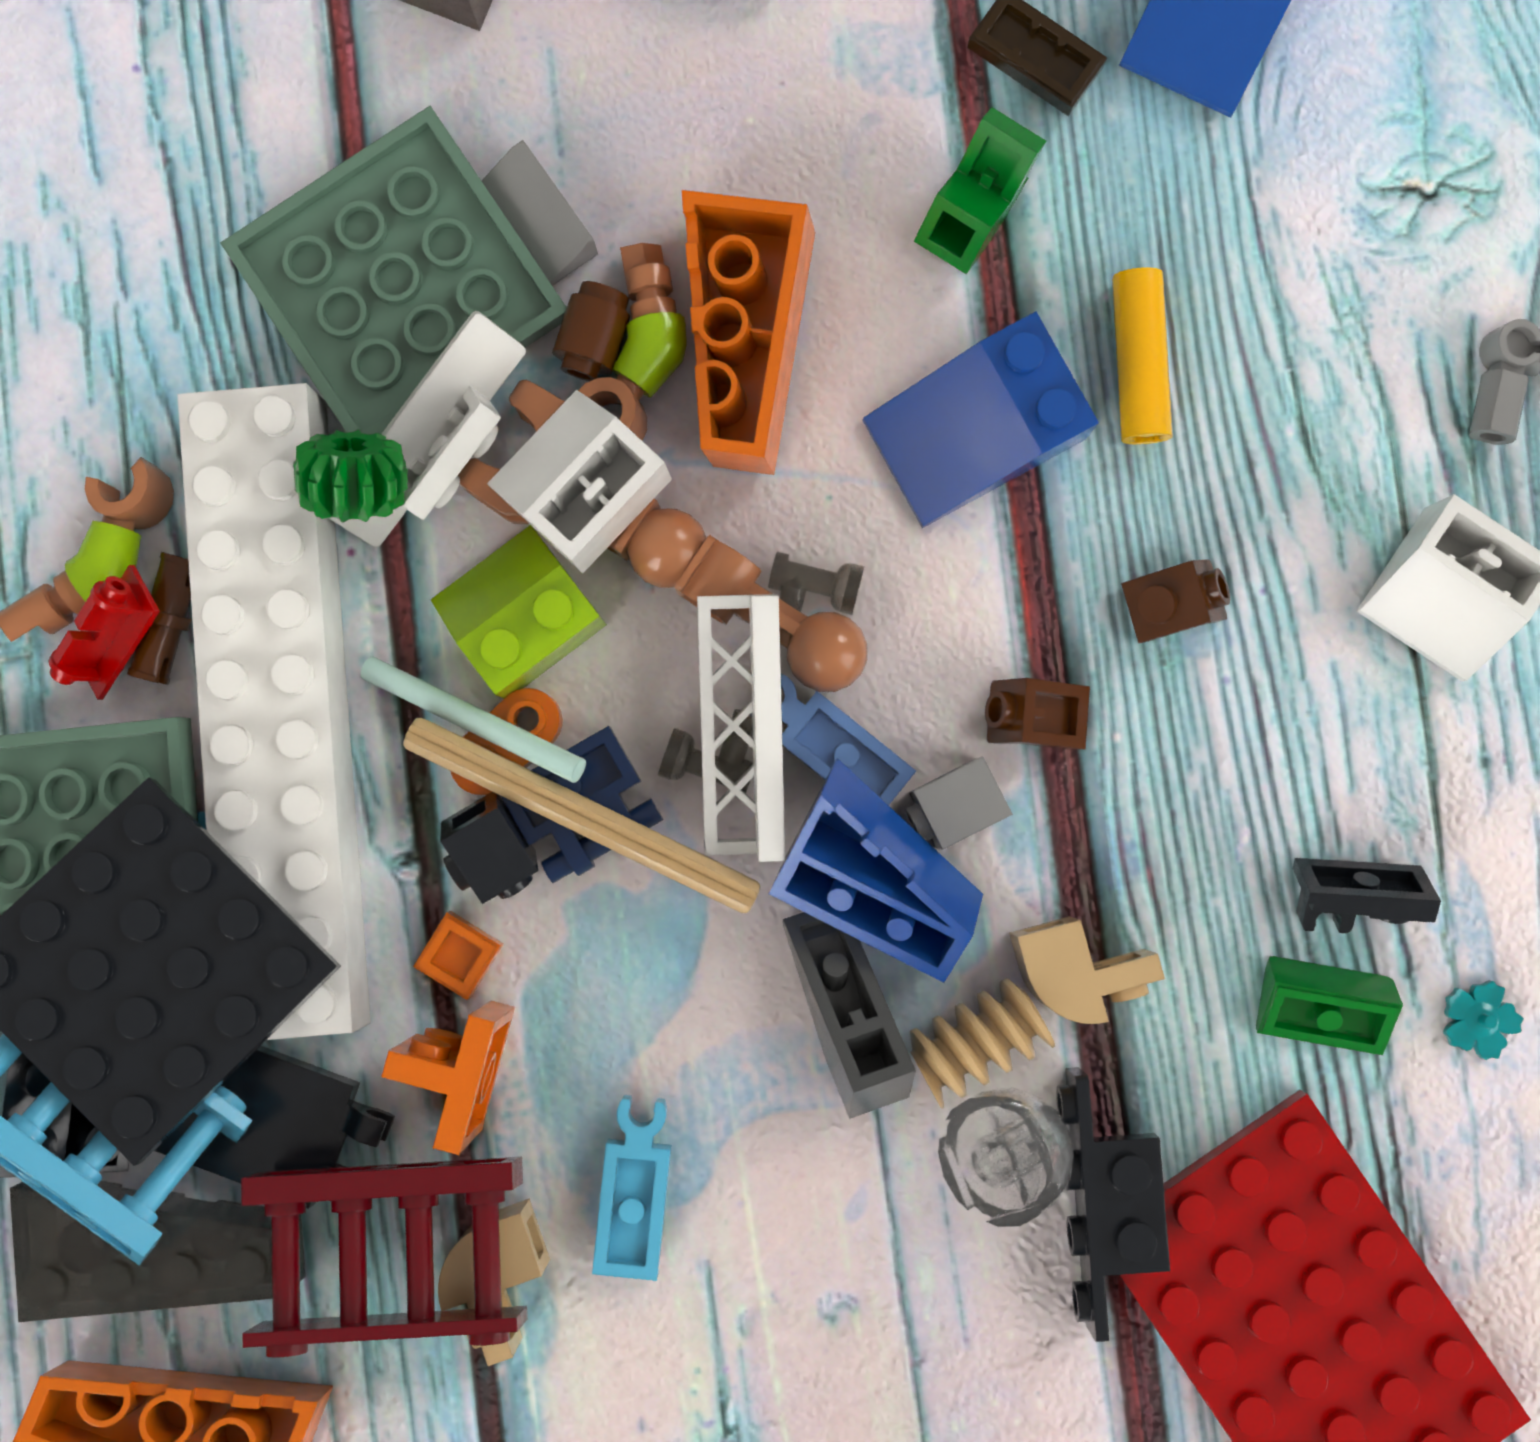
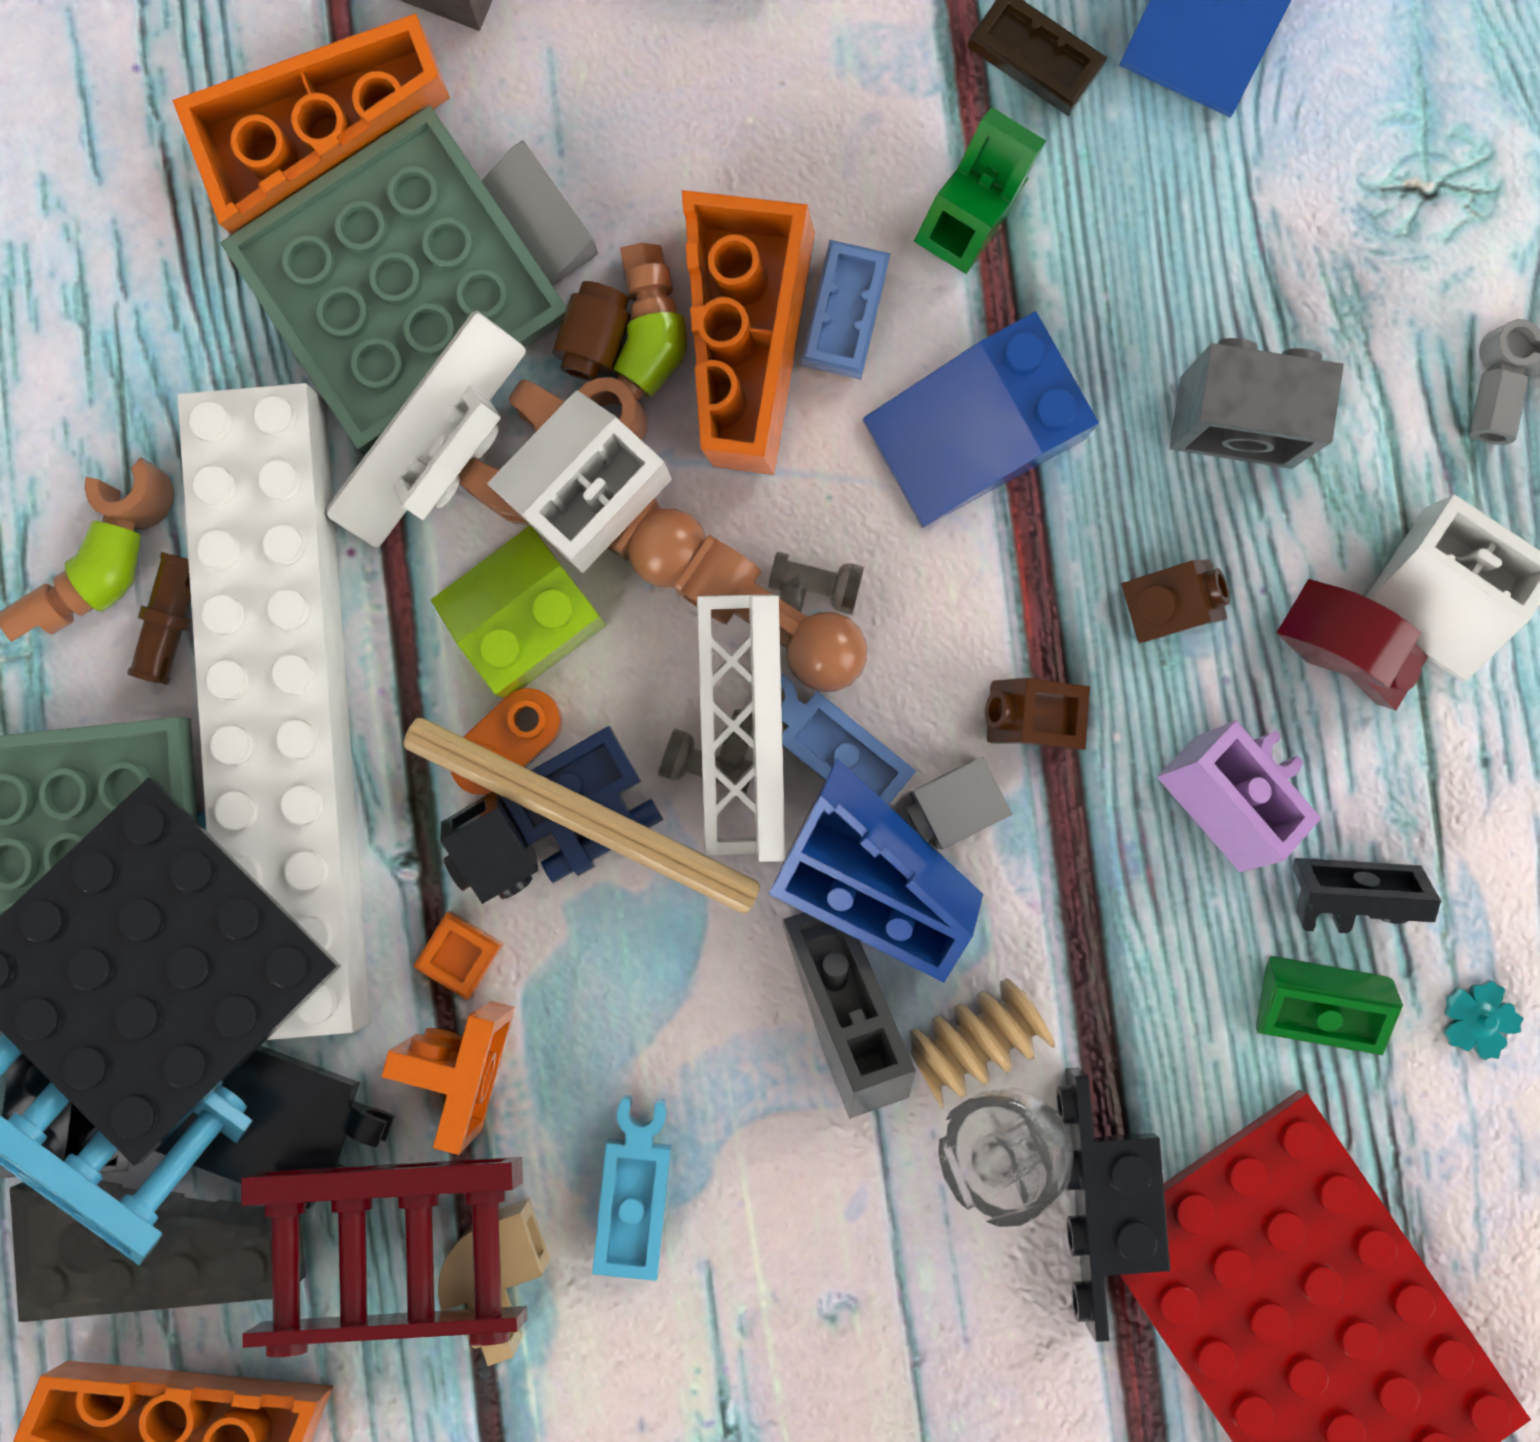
red hinge [48,565,160,700] -> none
green gear [293,429,408,523] -> none
light aqua bar [361,657,586,783] -> none
tan brick [1009,916,1165,1024] -> none
yellow piece [1112,267,1173,445] -> none
none -> orange wedge [172,13,450,234]
none -> medium blue plate [801,239,891,380]
none -> lavender brick [1157,720,1321,872]
none -> flat silver brick [1169,338,1344,469]
none -> dark red brick [1276,579,1428,711]

